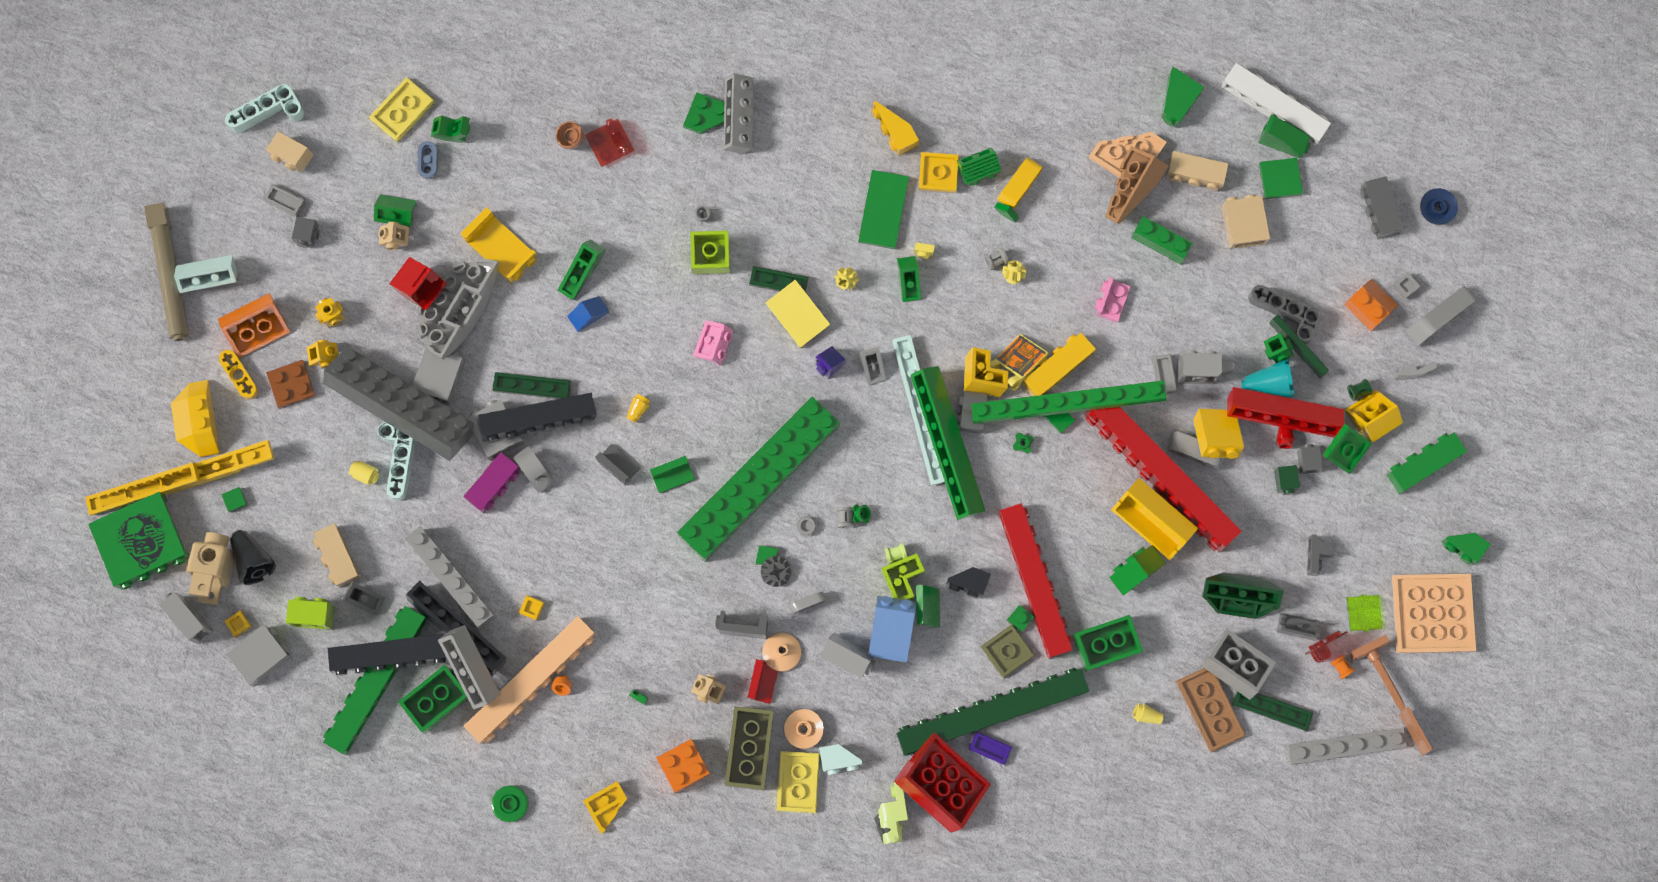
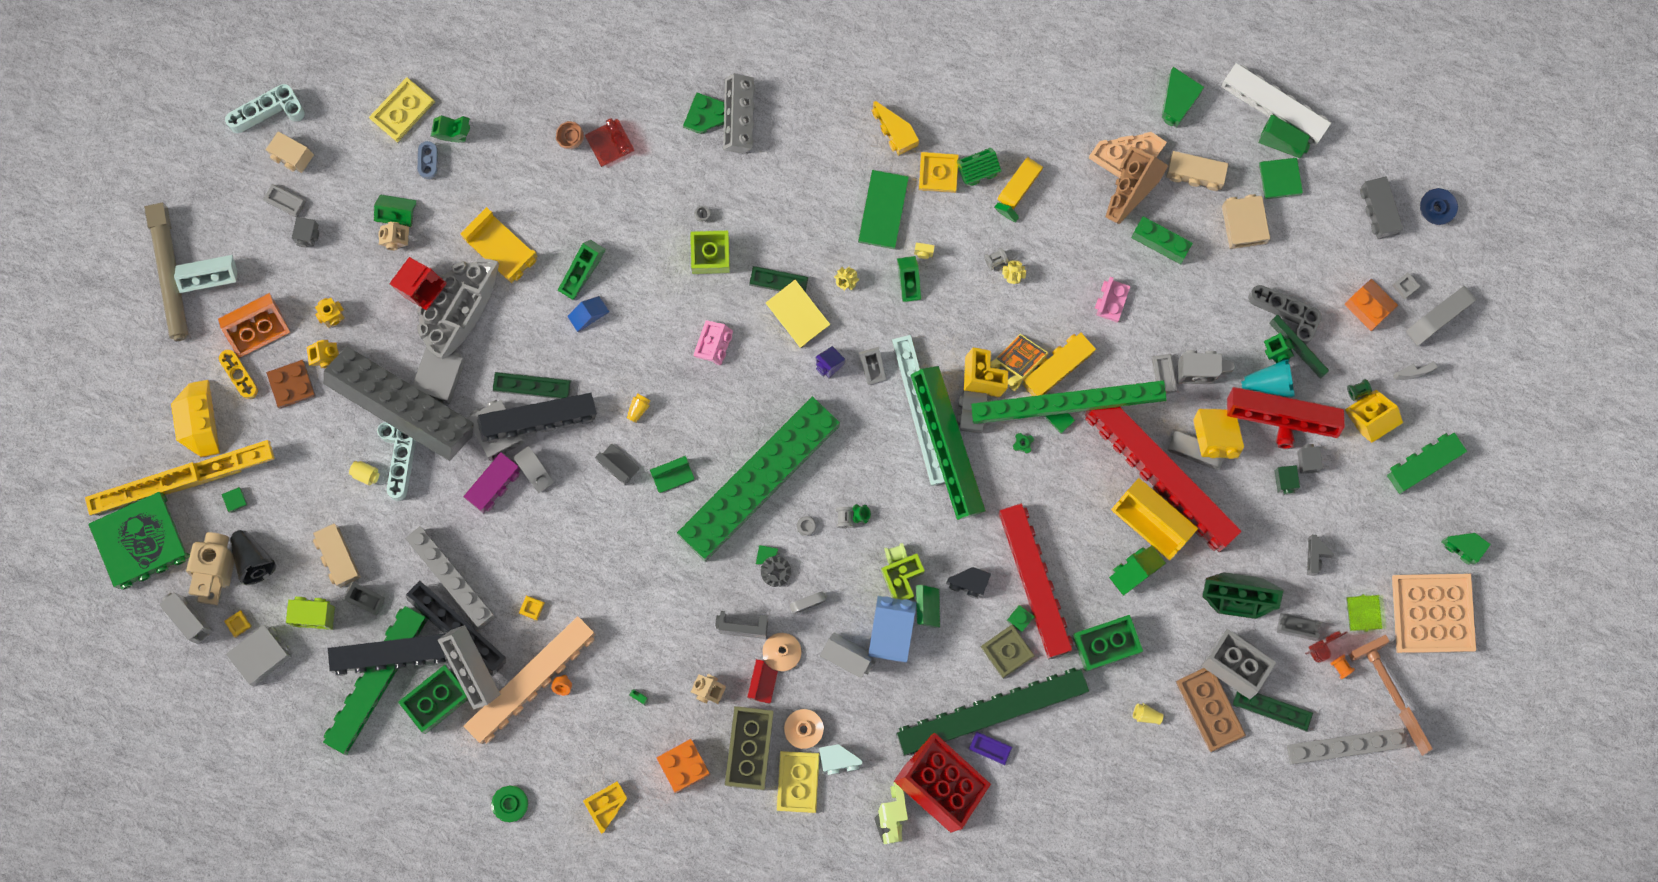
green plate [1322,424,1372,474] -> none

